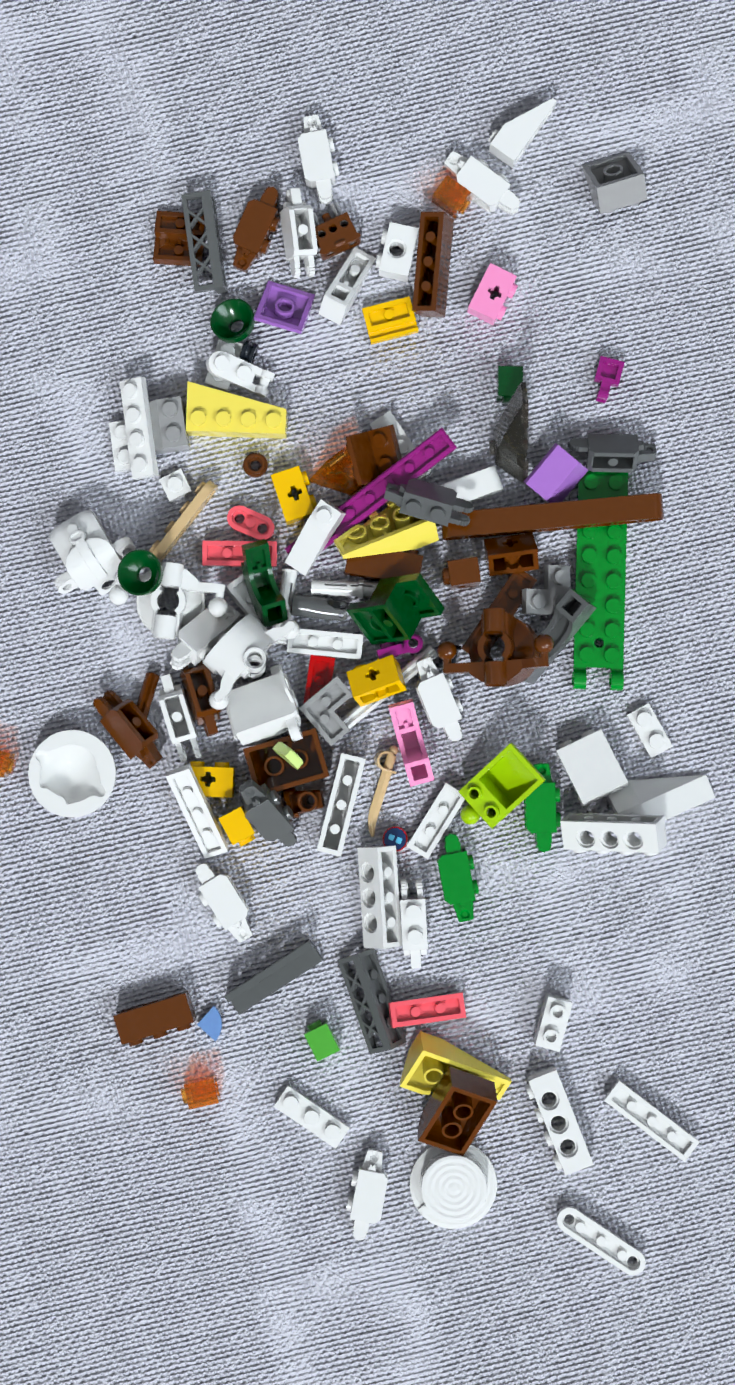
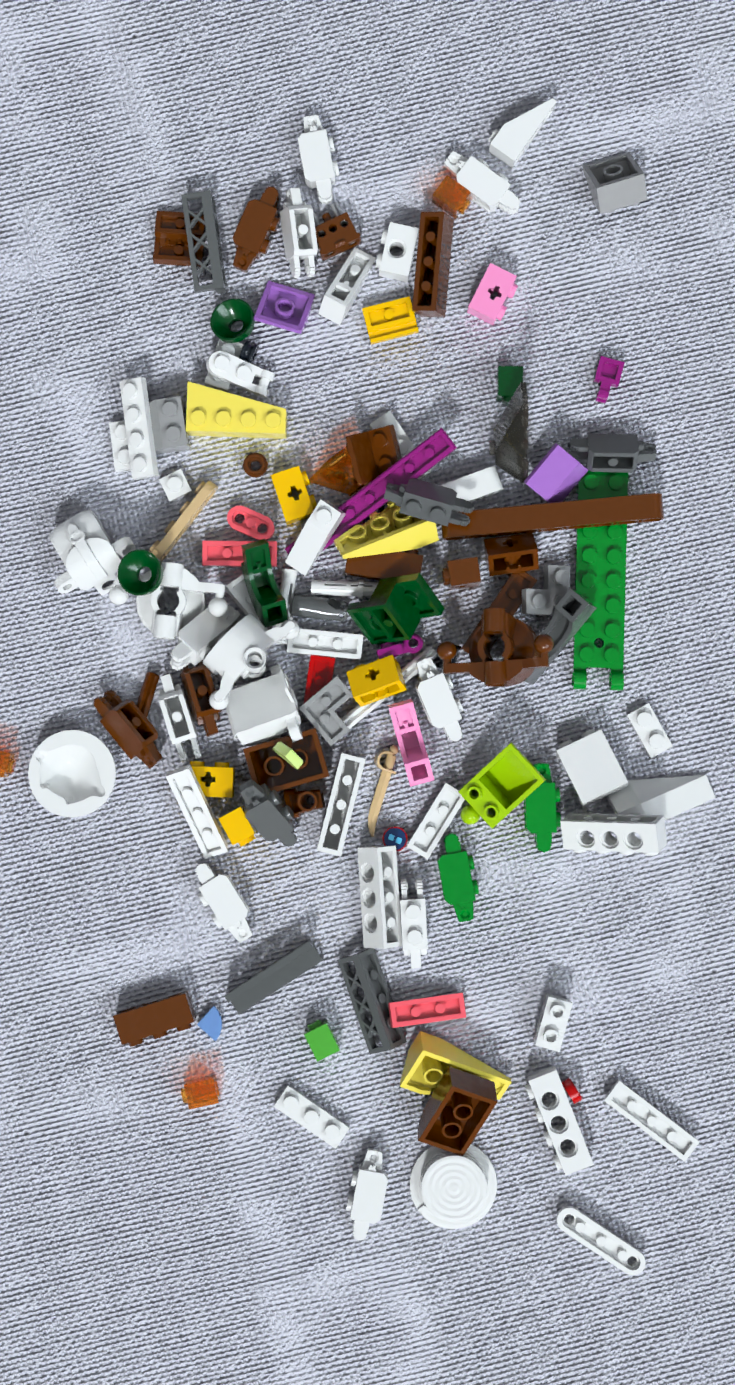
none -> red tile [561,1078,582,1104]

